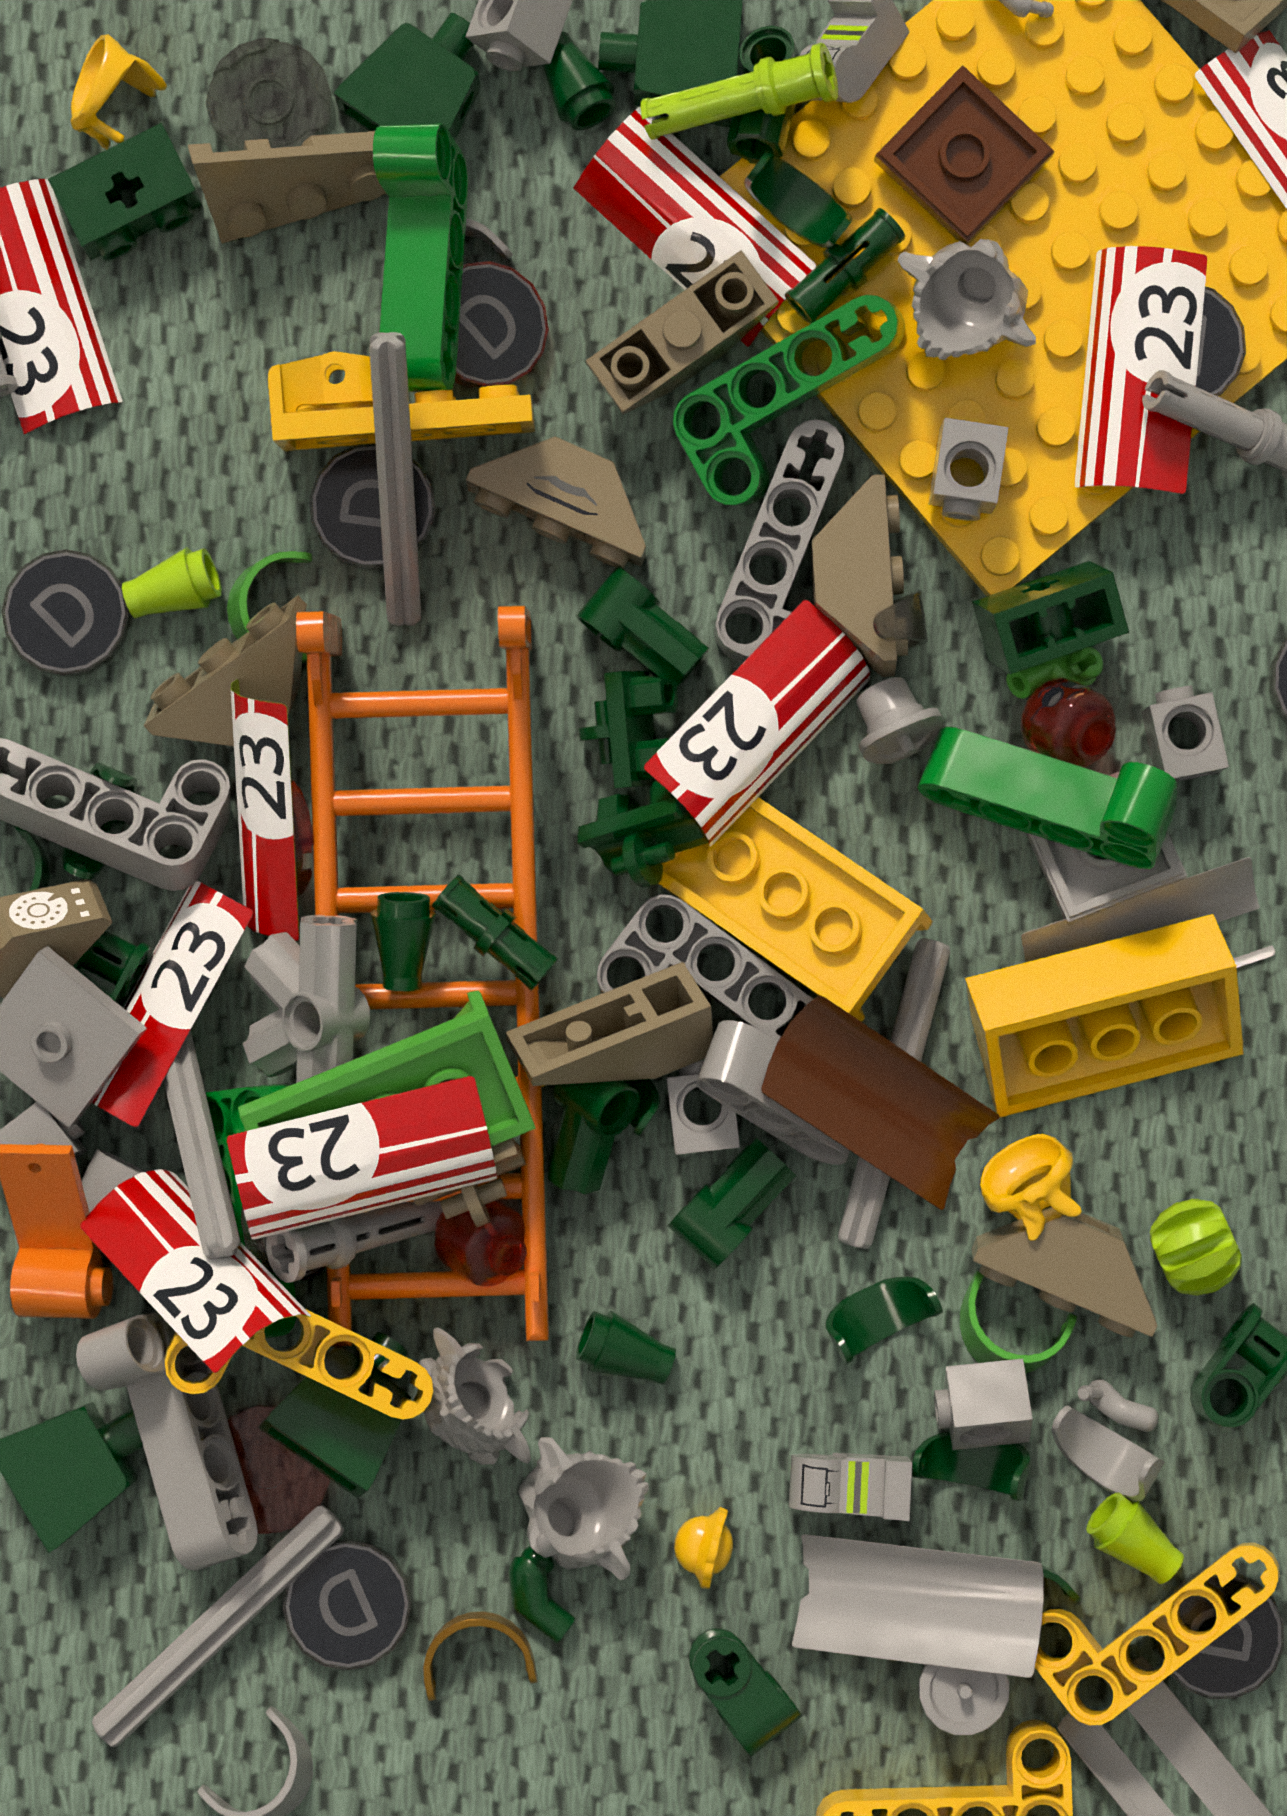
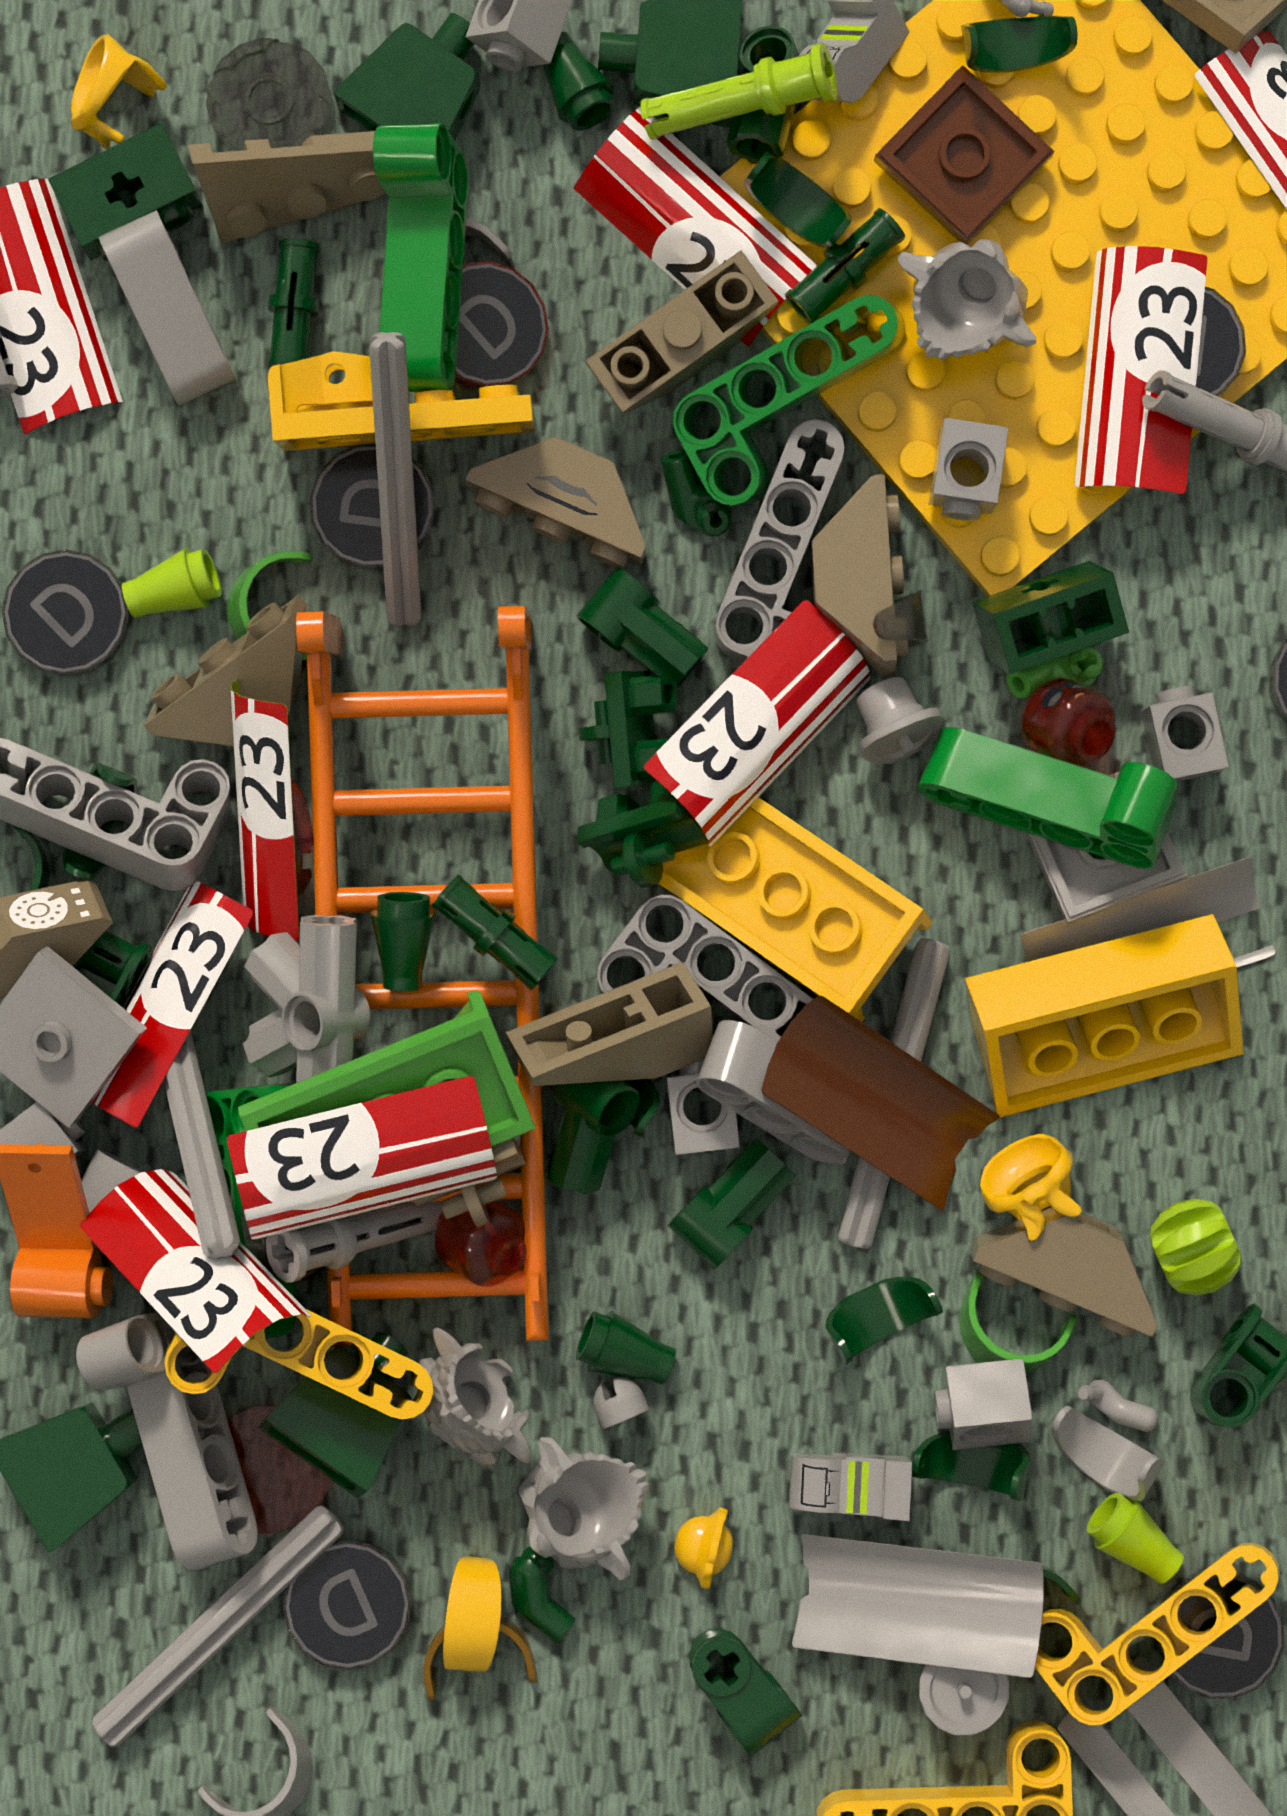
none -> light grey beam [99,210,236,406]
none -> dark green pin [268,238,319,368]
none -> yellow helmet [443,1556,501,1672]
none -> light grey hinge [593,1376,650,1429]
none -> dark green arm [661,450,731,537]
none -> dark green helmet [961,16,1078,73]

